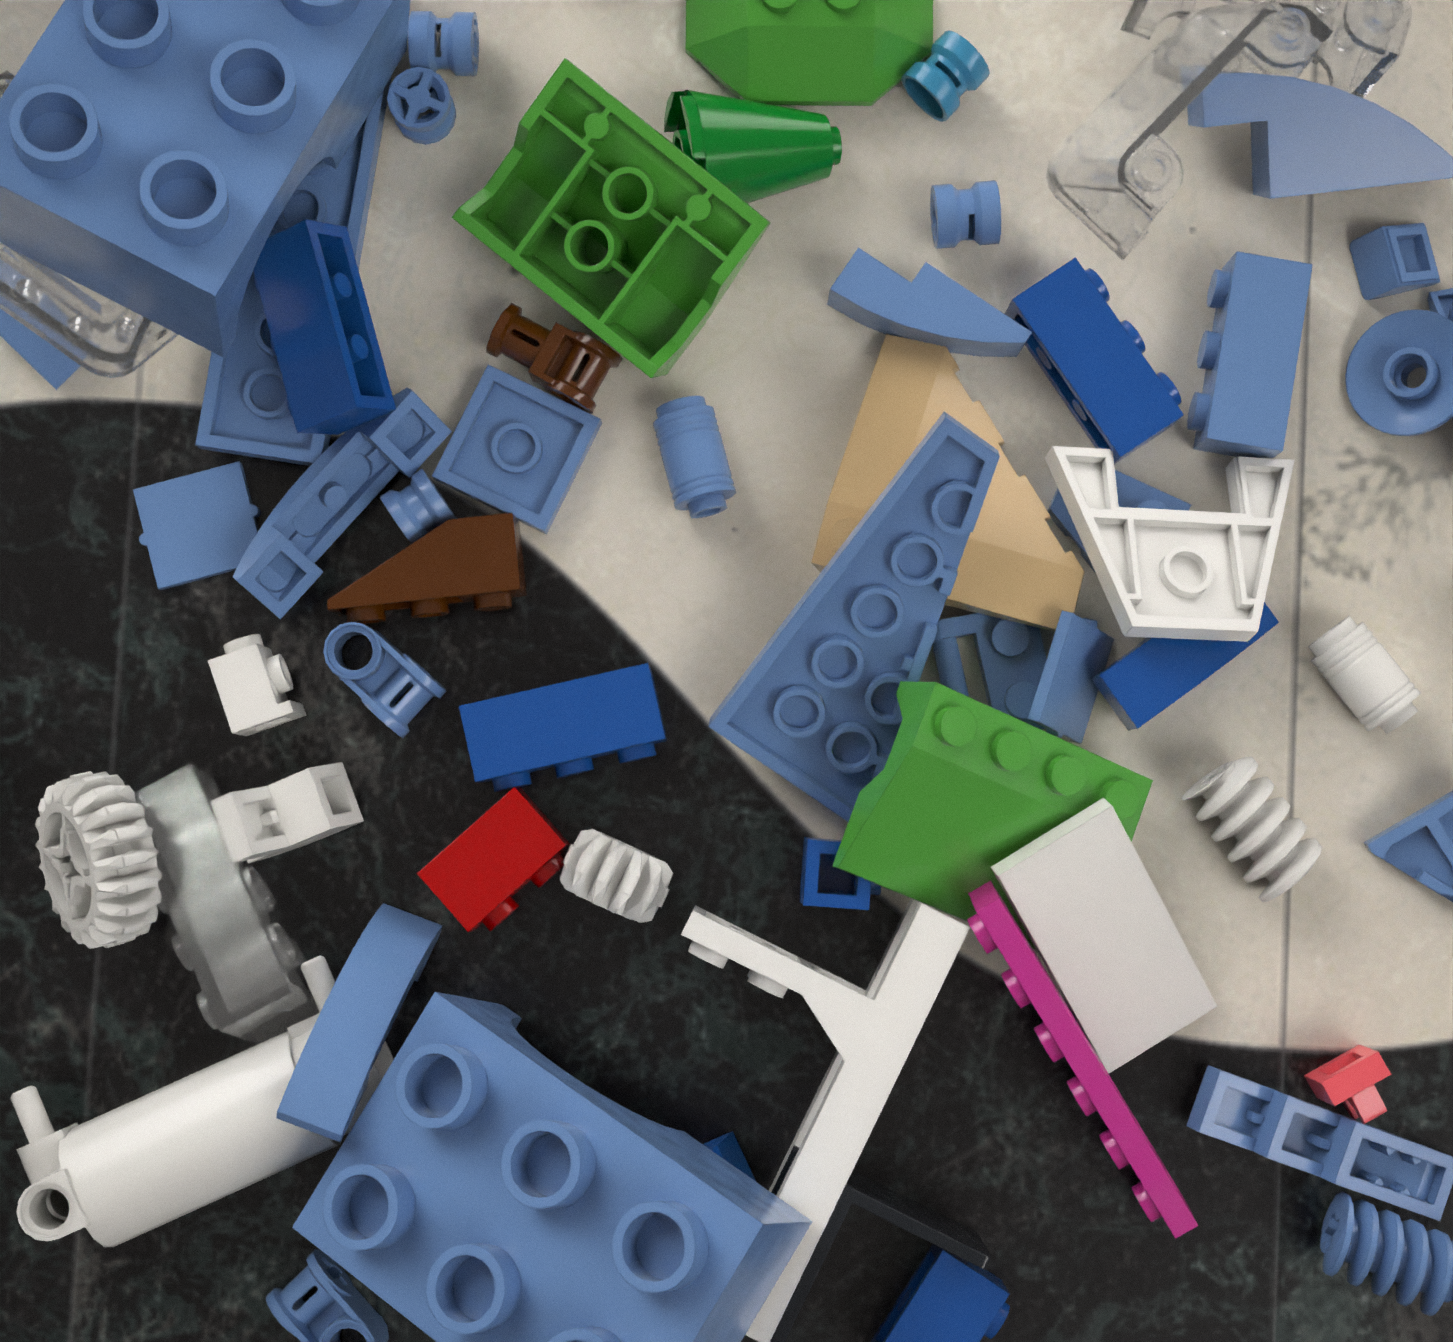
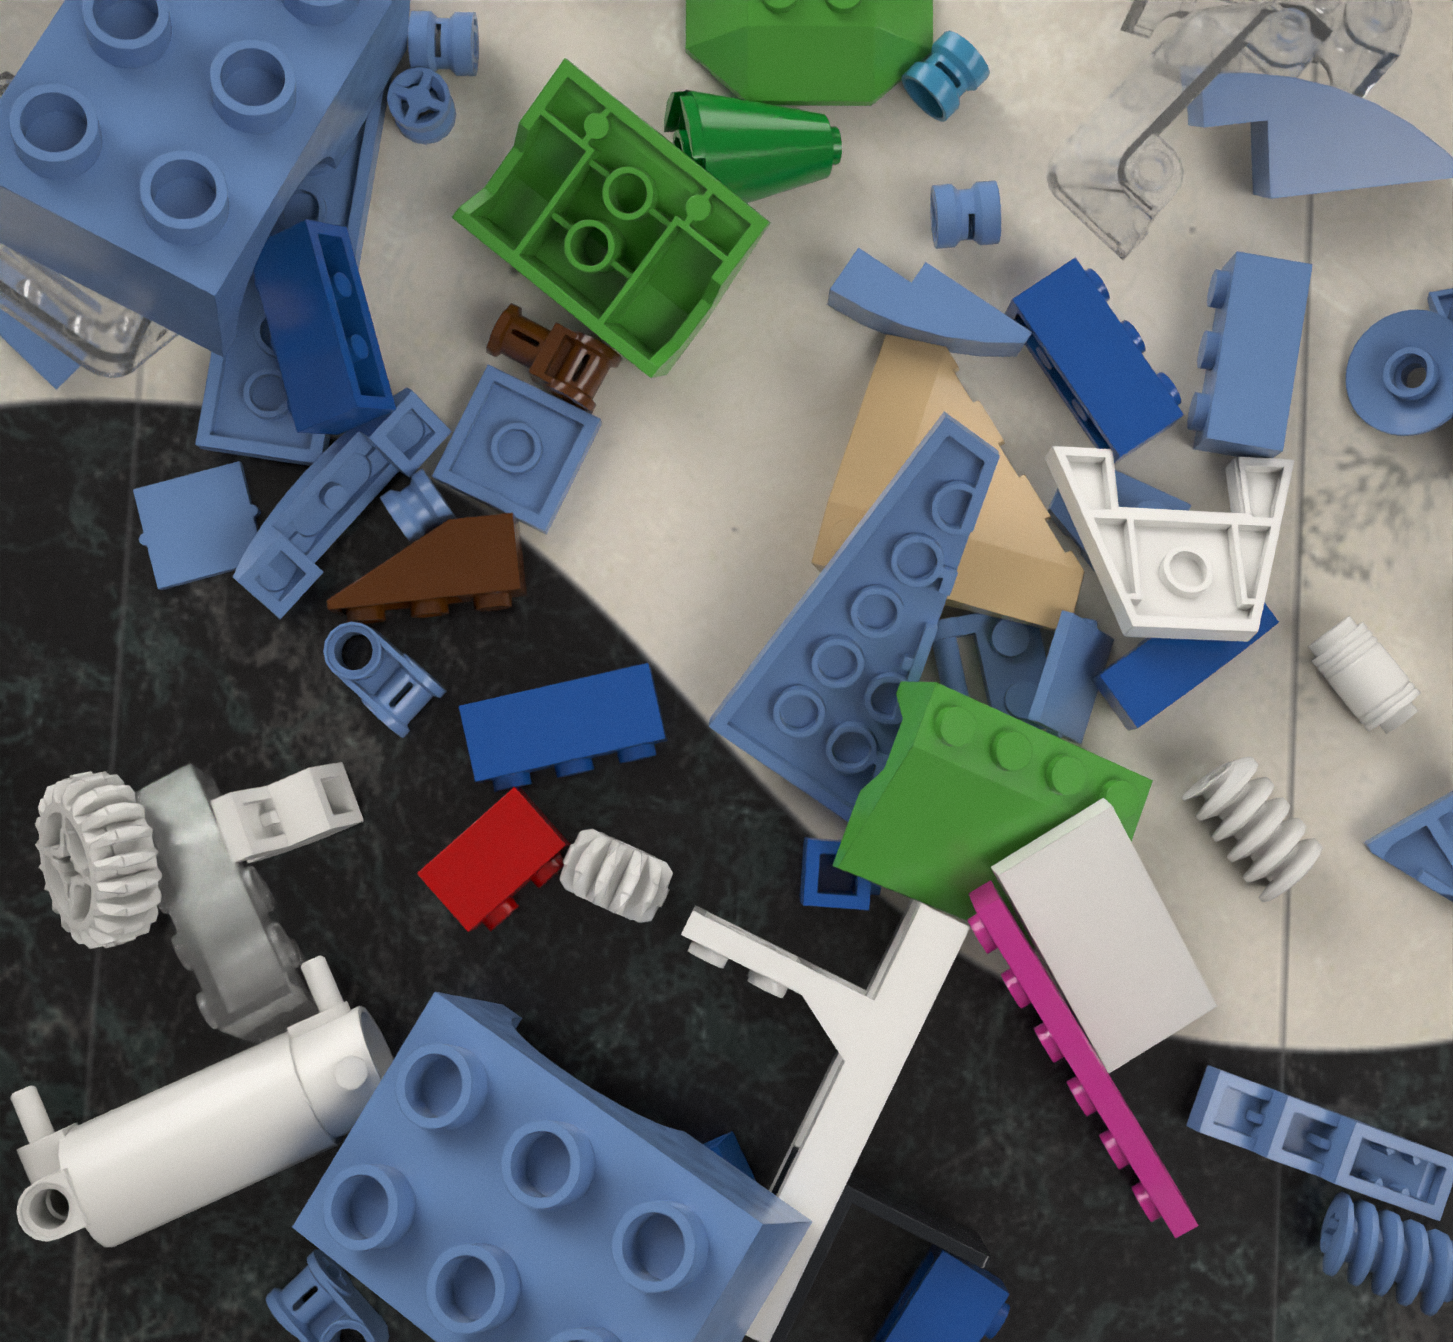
white brick [208,634,306,736] -> none
medium blue slope [276,903,443,1142] -> none
medium blue head [653,396,736,518] -> none
coral tile [1304,1045,1392,1124] -> none
medium blue slope [1350,223,1440,300] -> none

